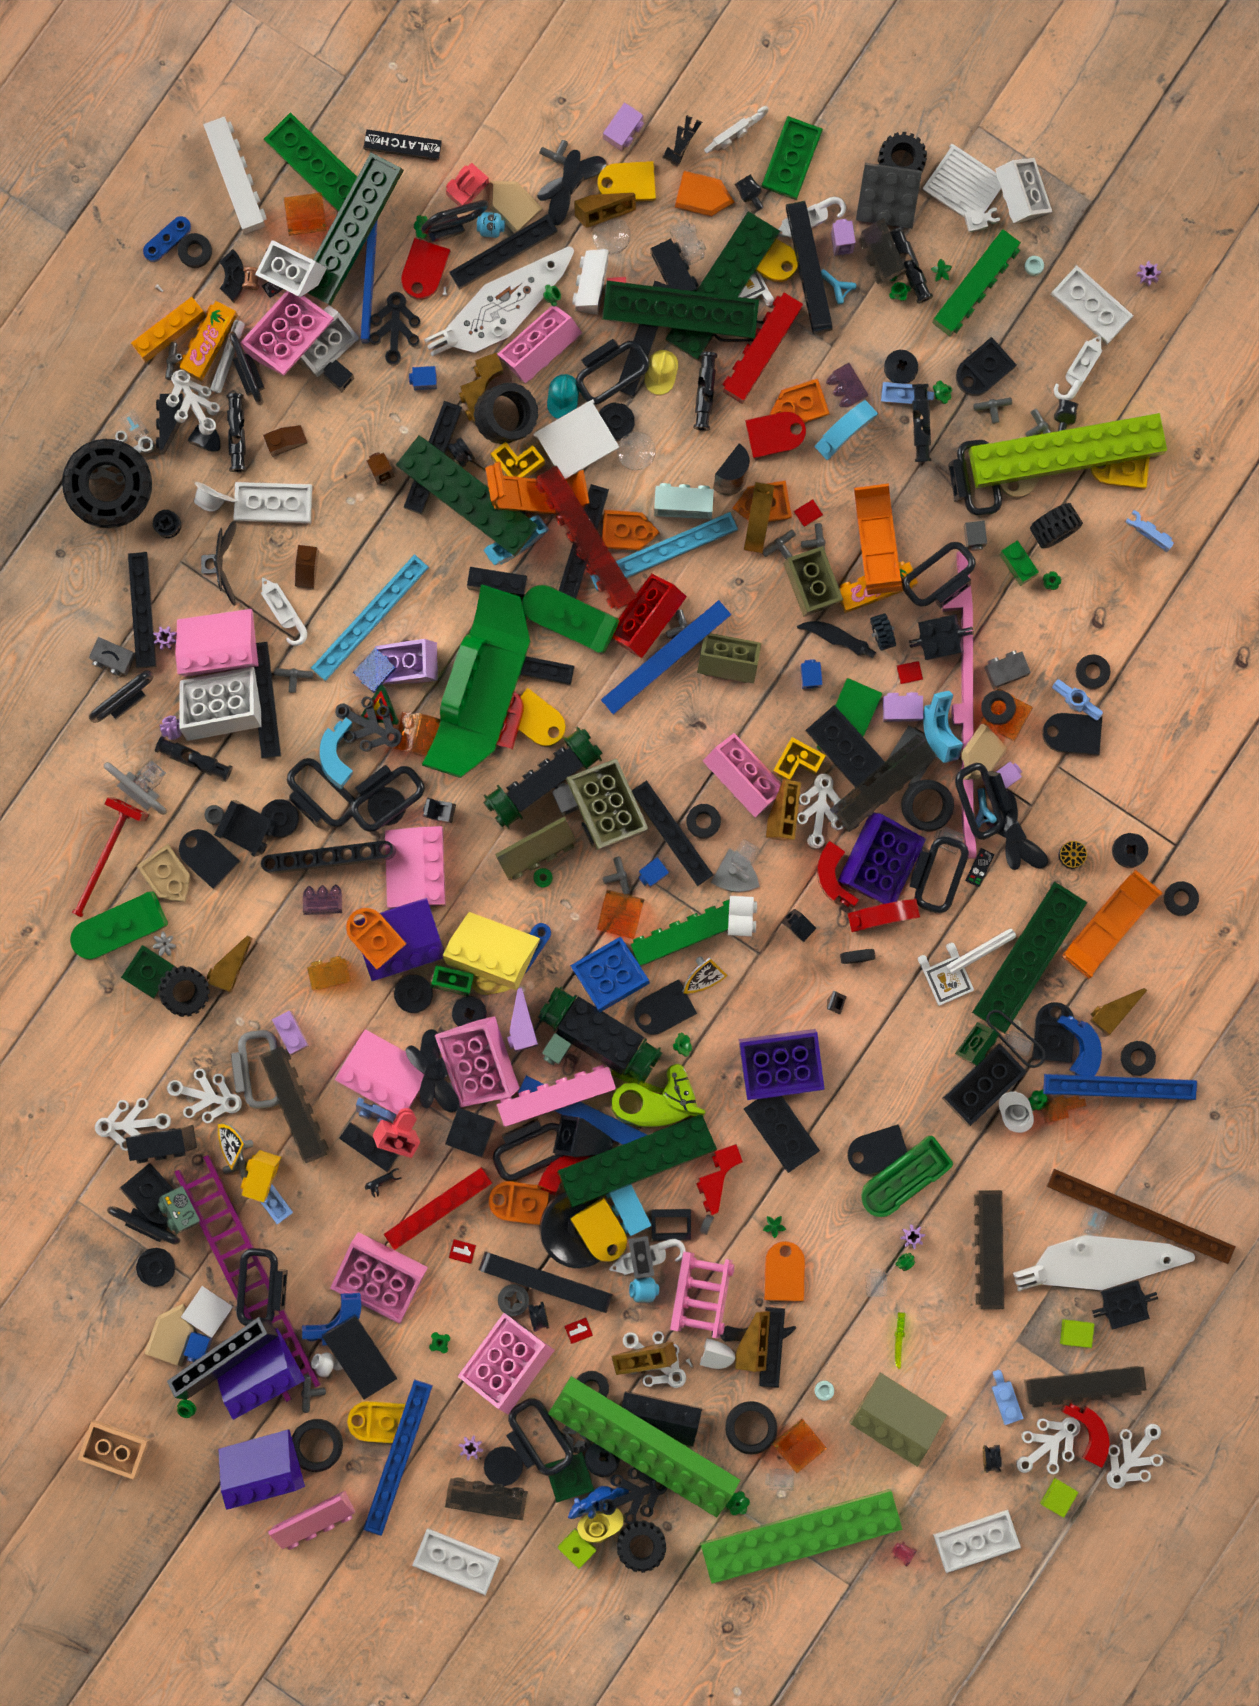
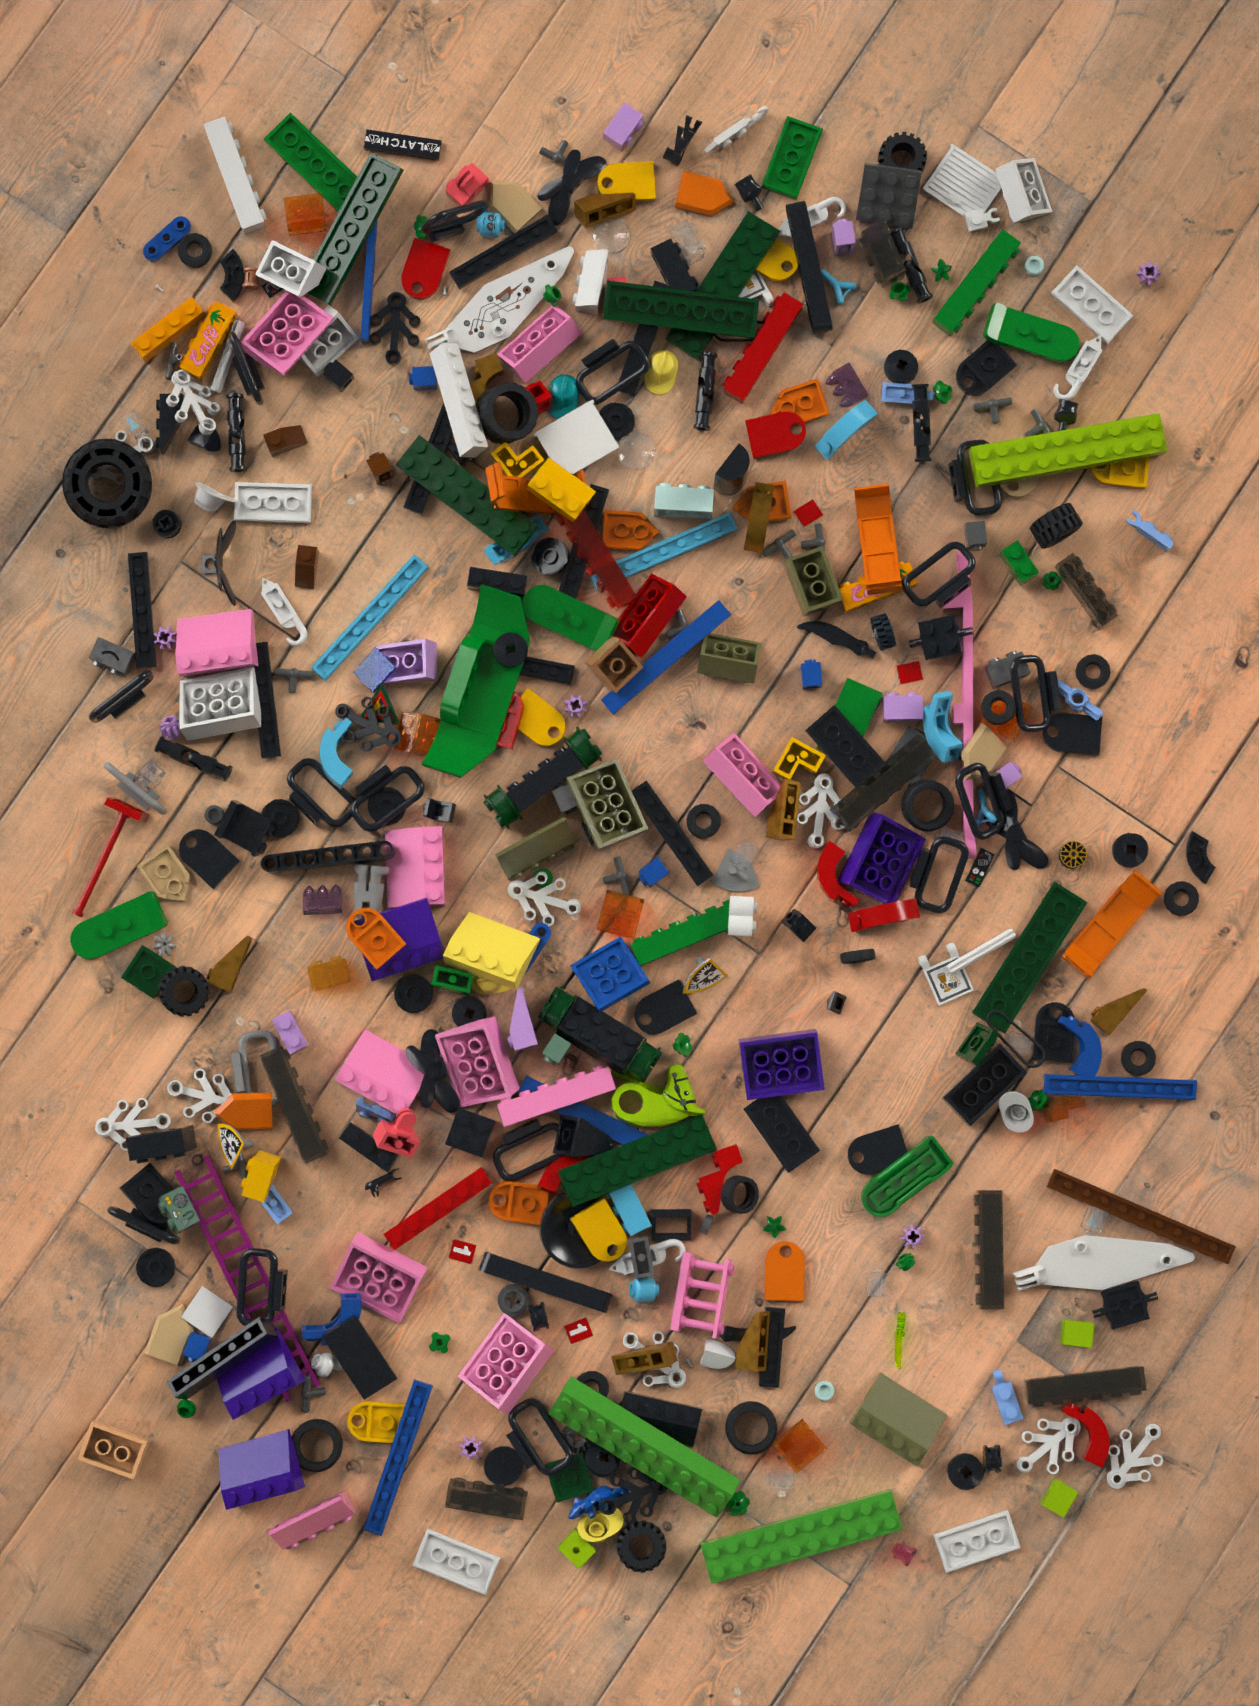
none -> orange tile [213,1092,272,1130]
none -> light grey piece [353,864,390,919]
none -> white brick [430,342,488,458]
none -> black piece [493,632,528,667]
none -> white plant [508,872,581,926]
none -> red brick [525,381,552,414]
none -> yellow slope [526,458,596,523]
none -> black tile [531,537,570,576]
none -> lavender gear [564,695,587,718]
none -> medium nougat brick [585,636,643,693]
none -> black tyre [721,1175,759,1214]
none -> black piece [947,1453,984,1490]
none -> green piece [983,303,1080,363]
none -> black bar [1010,655,1061,733]
none -> clear smoke brick [1055,553,1118,630]
none -> black tile [1186,831,1216,884]

